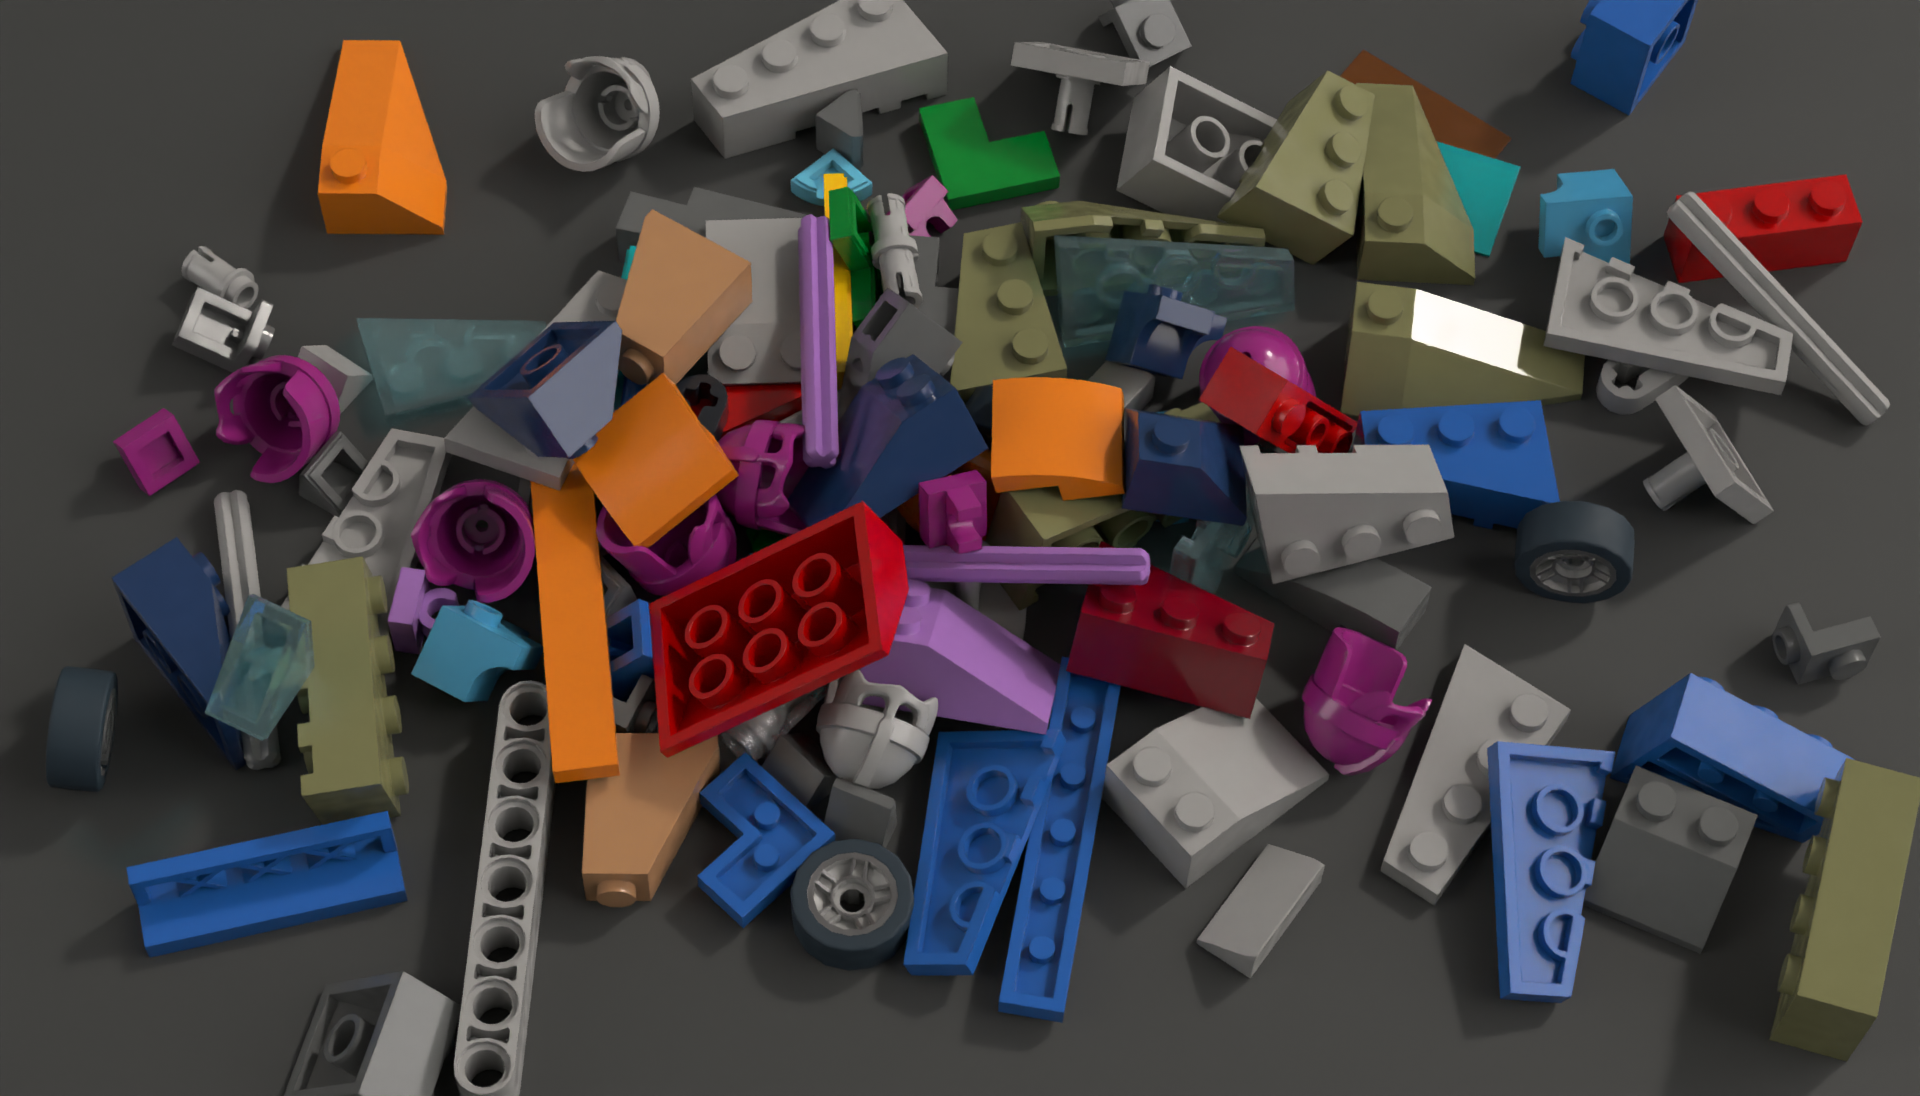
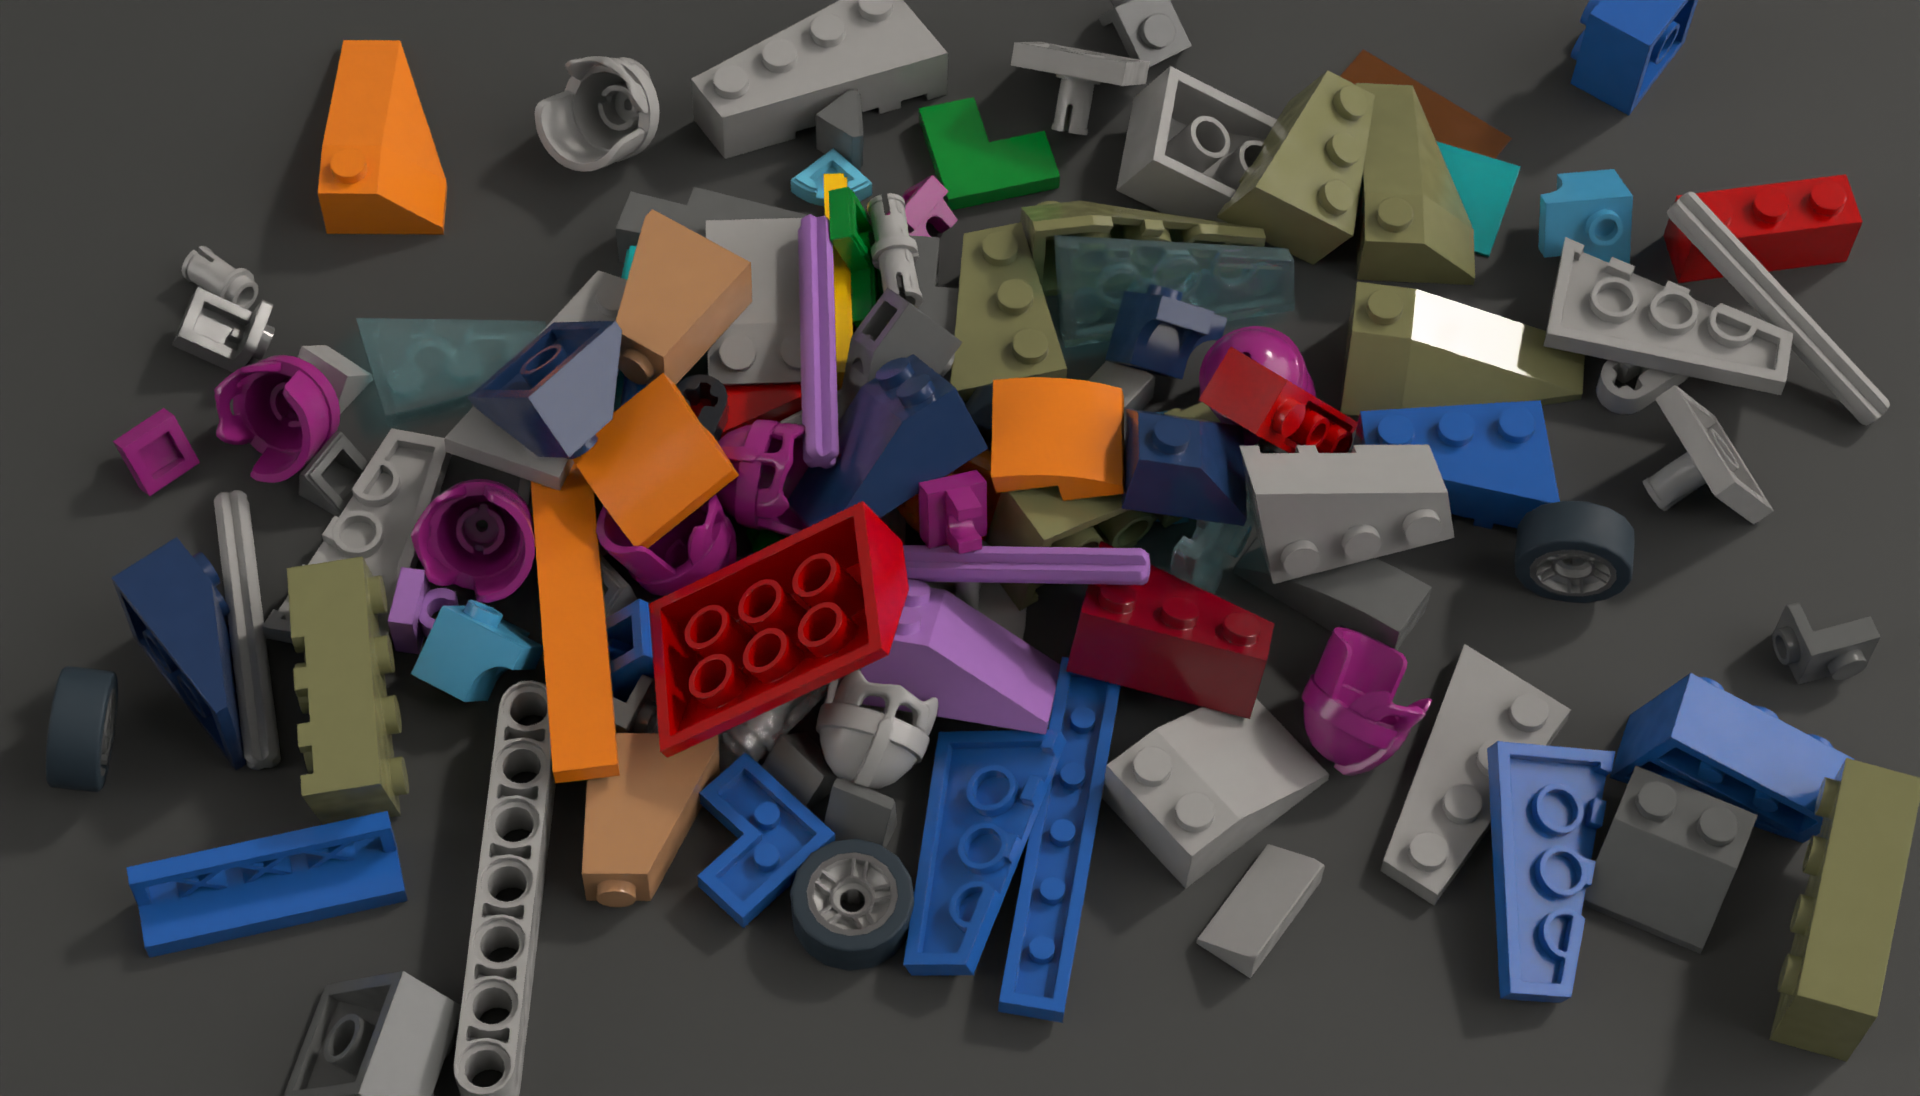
clear light blue slope [205,594,315,741] -> none

